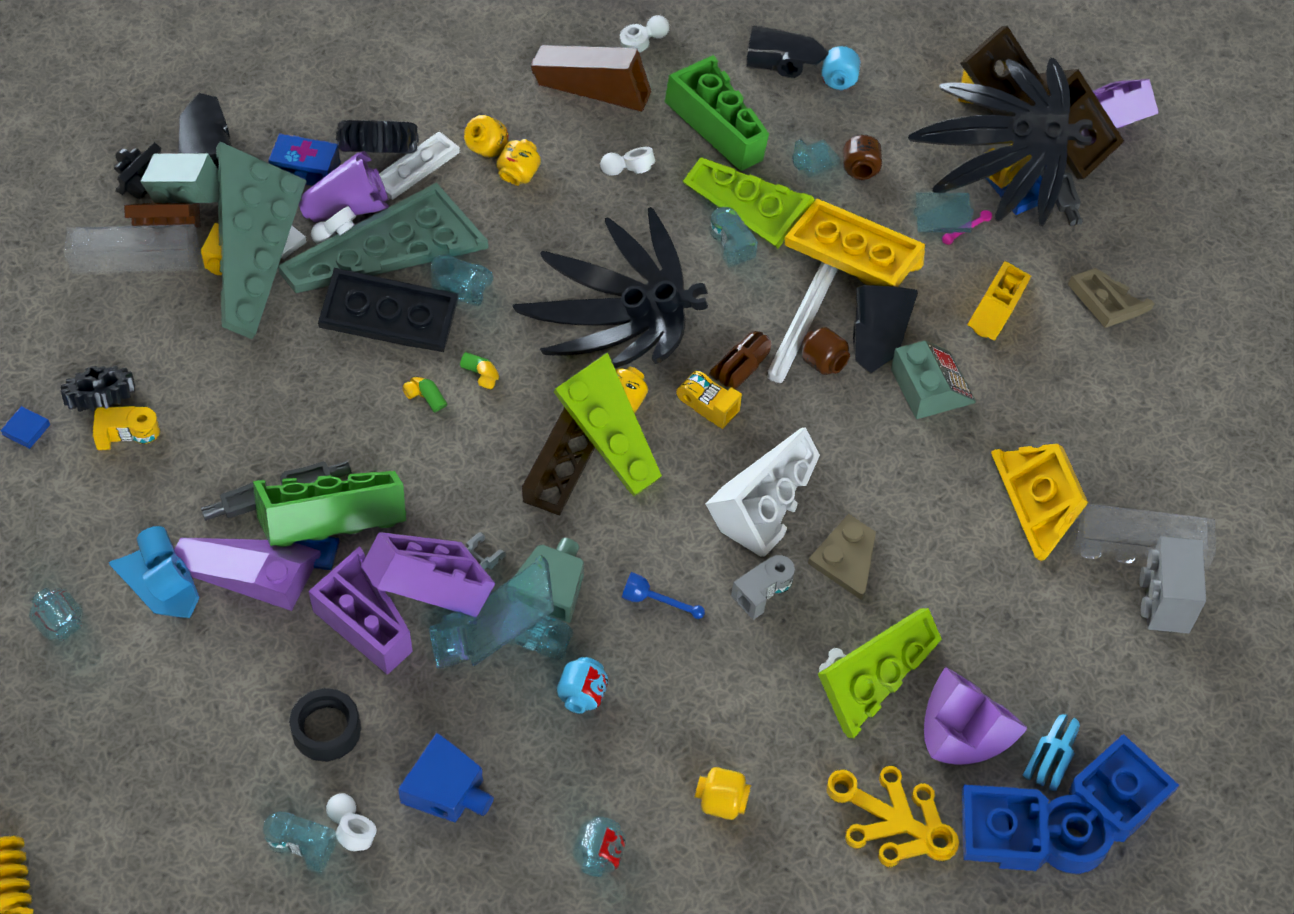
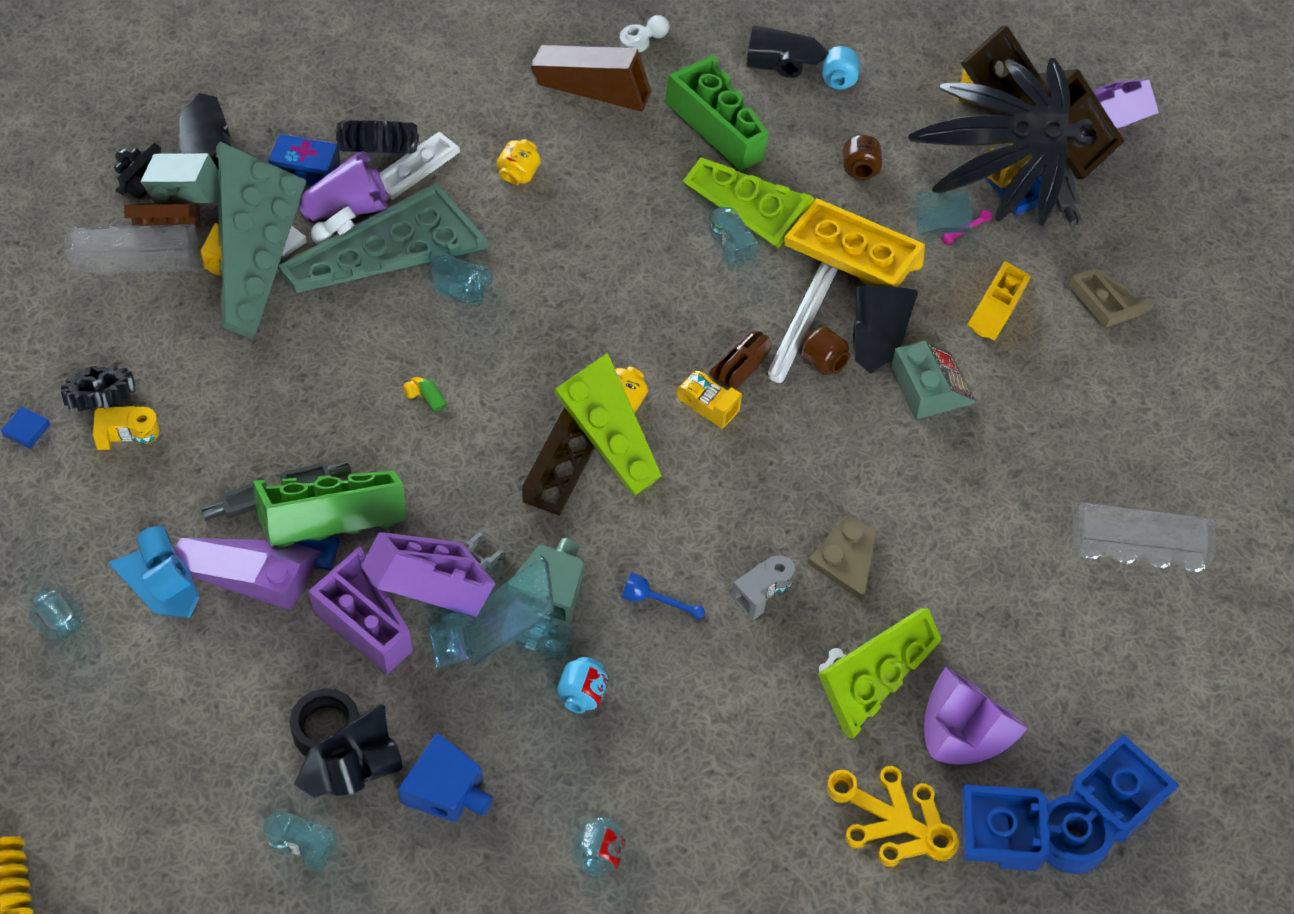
black tile [318,268,459,352] -> none
white plate [326,793,377,851] -> none
yellow arm [460,352,499,390] -> none
yellow head [464,115,509,157] -> none
black plant [513,207,708,368] -> none
white plate [600,147,656,175] -> none
yellow head [695,767,751,820] -> none
white wedge [706,427,820,557] -> none
clear light blue bracket [792,139,840,178] -> none
yellow wing [991,443,1088,561] -> none
medium azure arm [1023,714,1080,792] -> none
light grey brick [1139,536,1206,634] -> none
none -> black panel [294,704,402,798]

